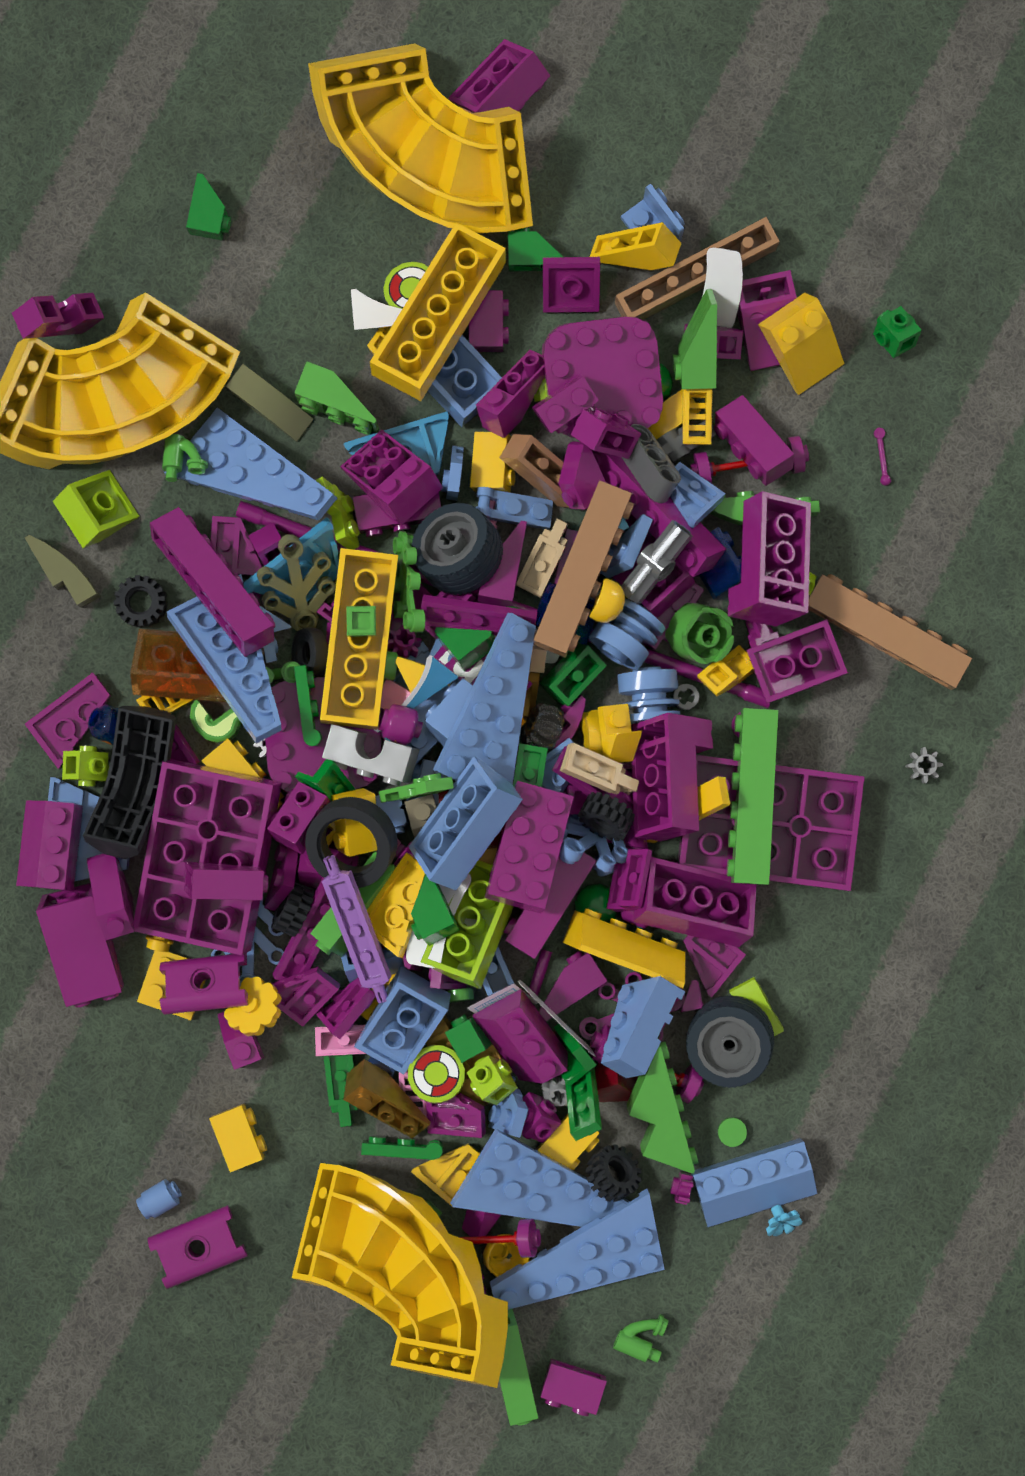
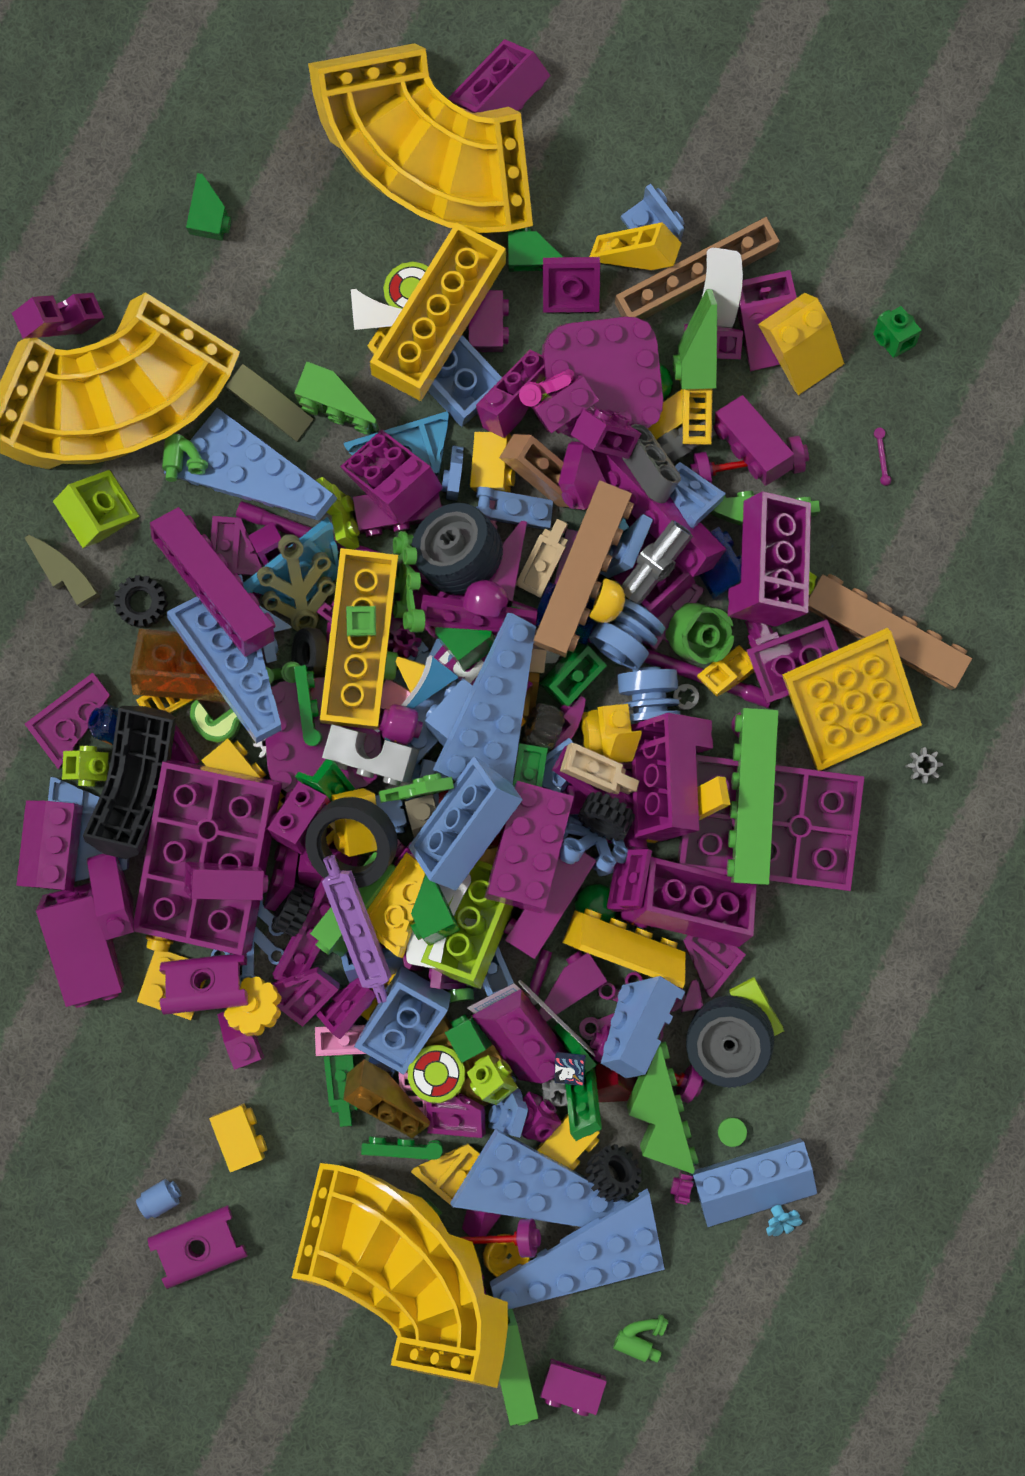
none -> magenta hair [462,580,509,617]
none -> dark pink piece [519,369,575,407]
none -> tile [555,1052,586,1086]
none -> yellow plate [782,628,922,771]

